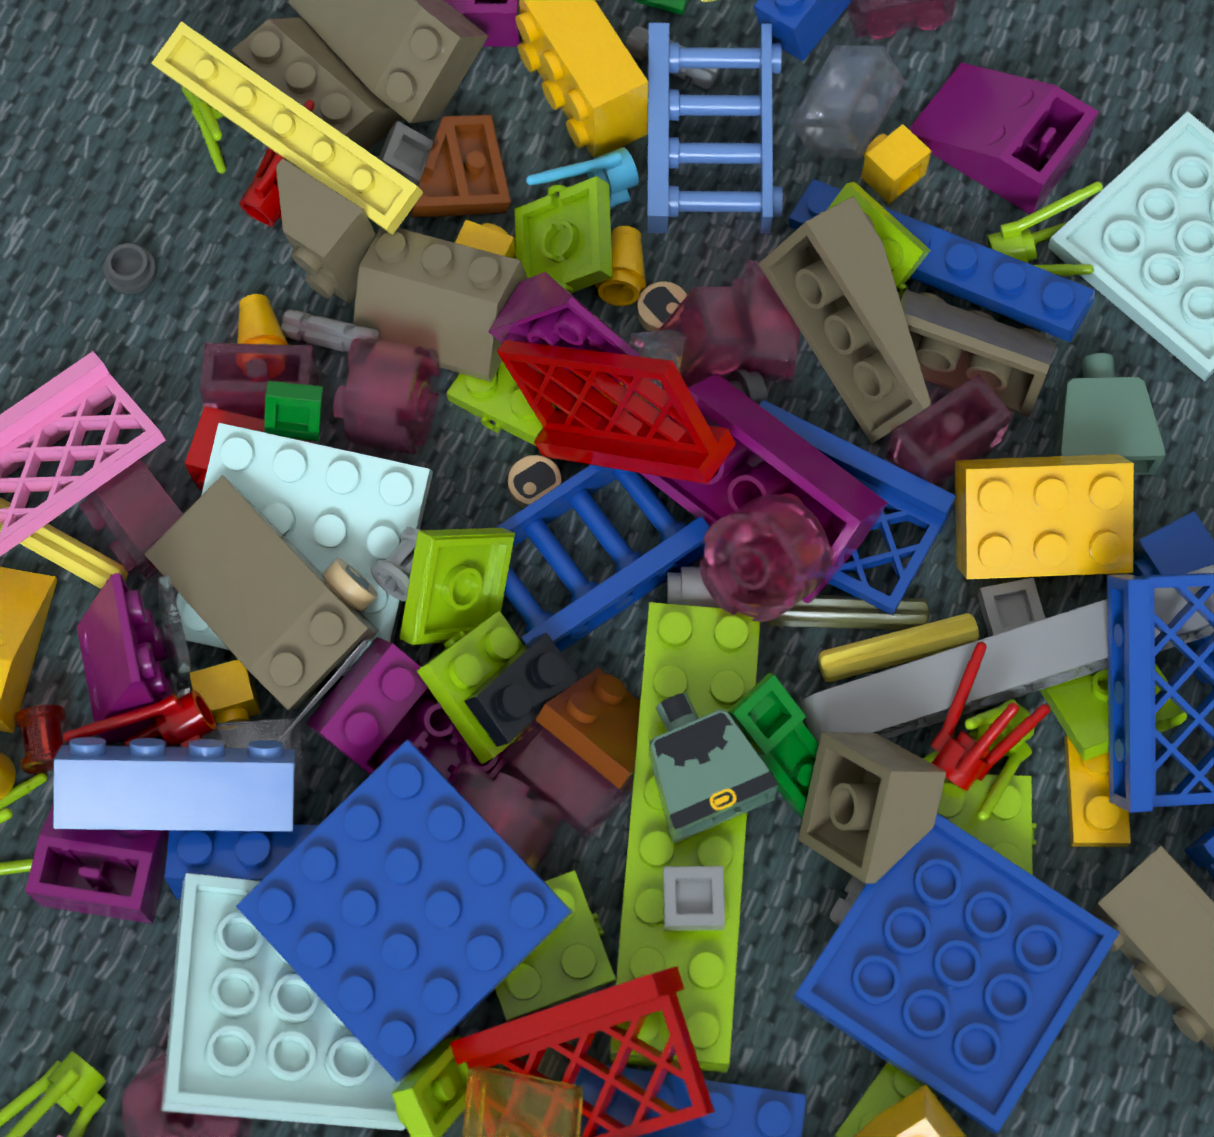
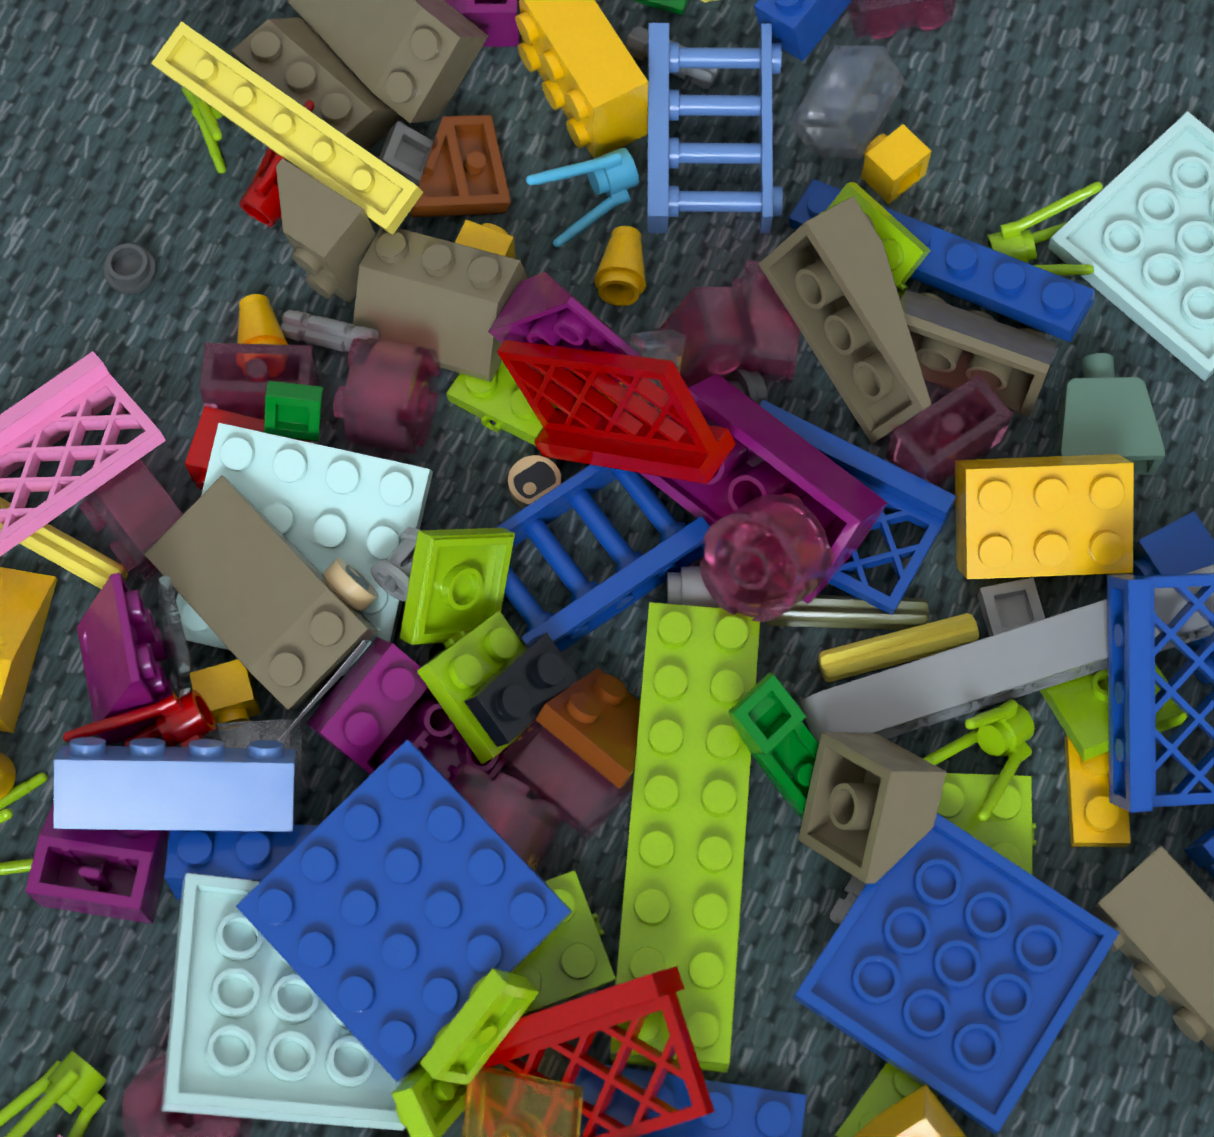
clear red bush [14,704,65,774] -> none
lime plate [515,176,613,293] -> none
tile [637,281,690,336] -> none
sand green torso [649,693,778,844] -> none
light grey plate [663,866,725,931] -> none
magenta slope [909,62,1099,214] -> none
red plant [930,642,1051,791] -> none
none -> lime plate [420,968,540,1085]

